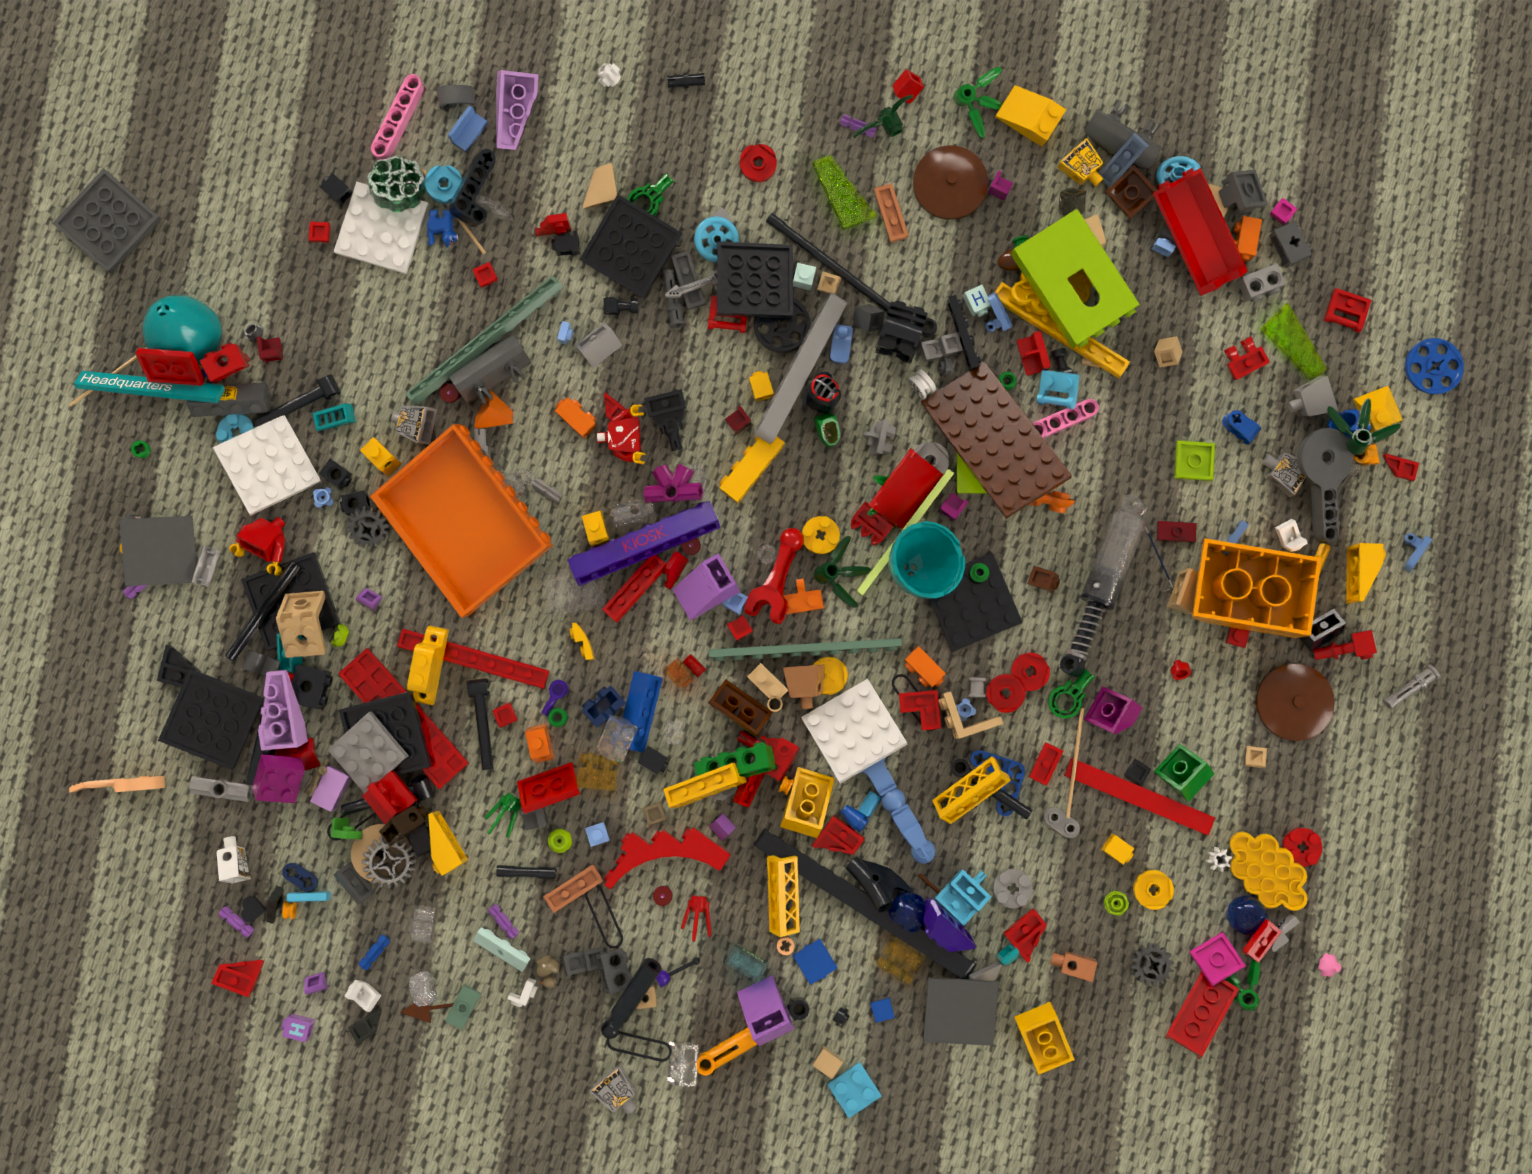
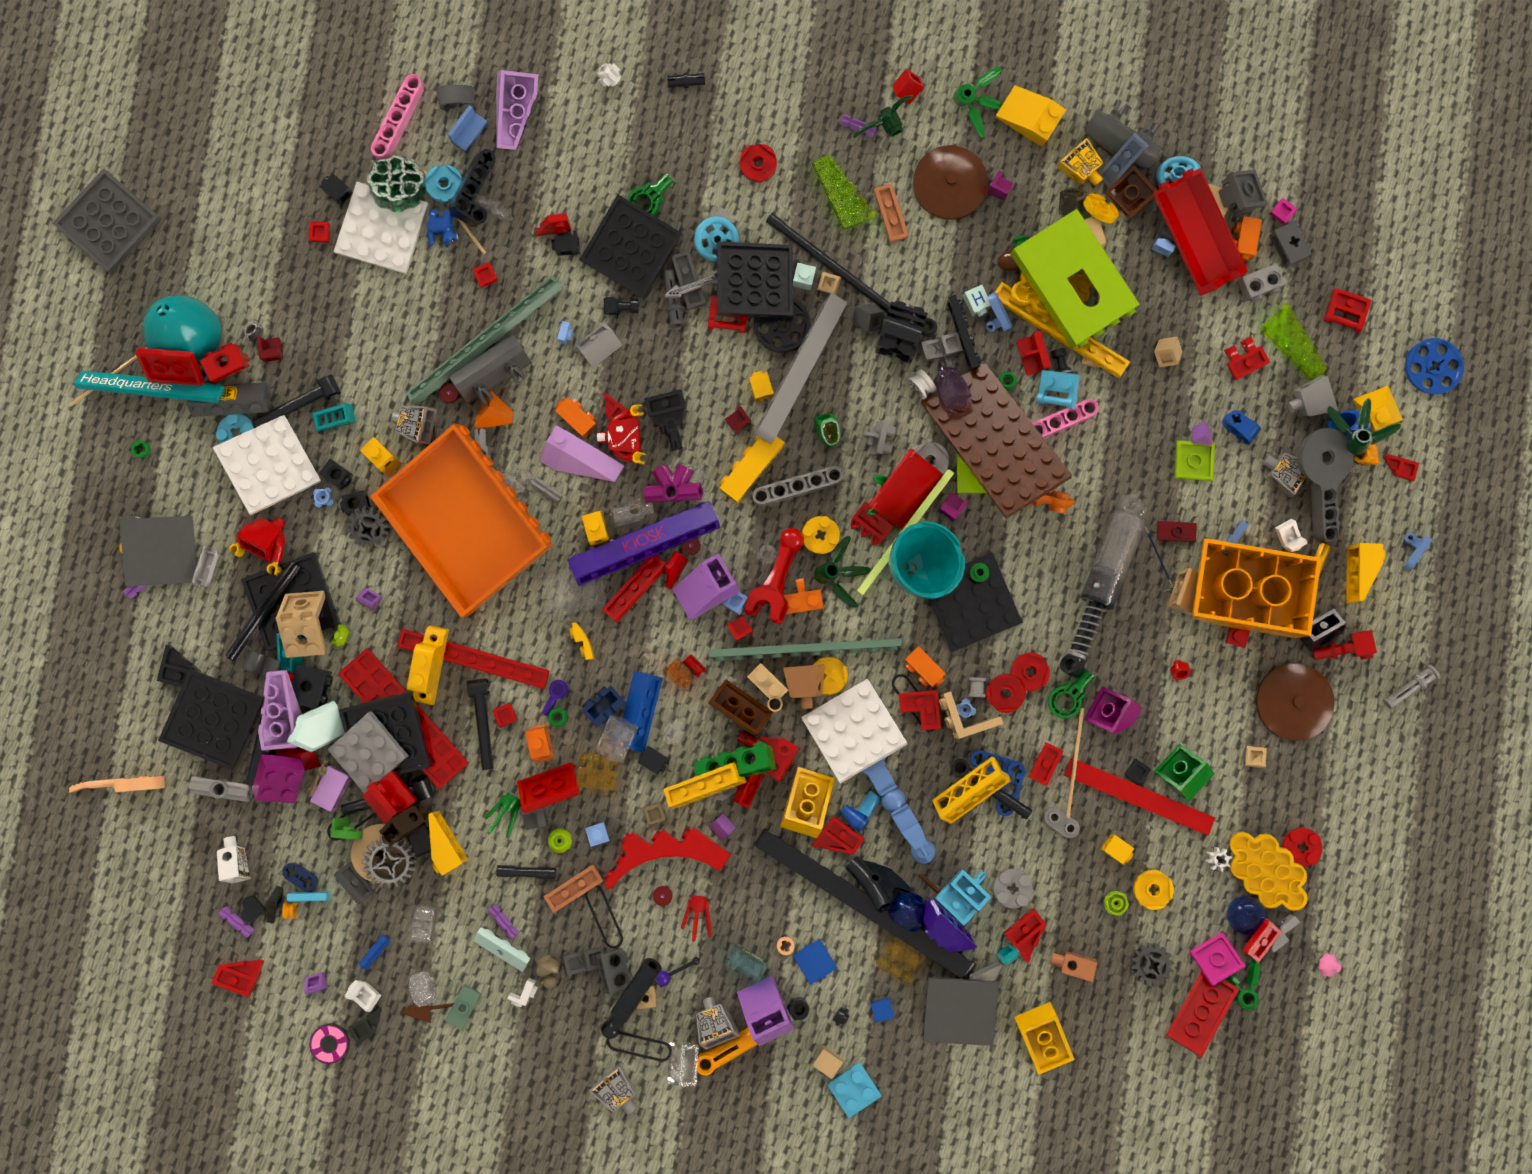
medium lavender brick [281,1014,315,1042] -> none
tan slope [583,163,617,209] -> none
yellow fence [767,855,800,937] -> none
light orange bush [778,776,794,795] -> none
black piece [801,372,841,414] -> none
medium blue piece [830,325,853,364] -> none
reddish brown bracket [1027,566,1060,594] -> none
none -> light aqua tile [287,701,345,752]
none -> tile [309,1023,350,1064]
none -> lavender wedge [540,425,624,482]
none -> light grey torso [696,997,740,1050]
none -> light grey beam [753,466,843,507]
none -> clear purple hinge [933,367,972,409]
none -> yellow tile [1083,193,1119,223]
none -> medium lavender slope [1192,421,1212,446]

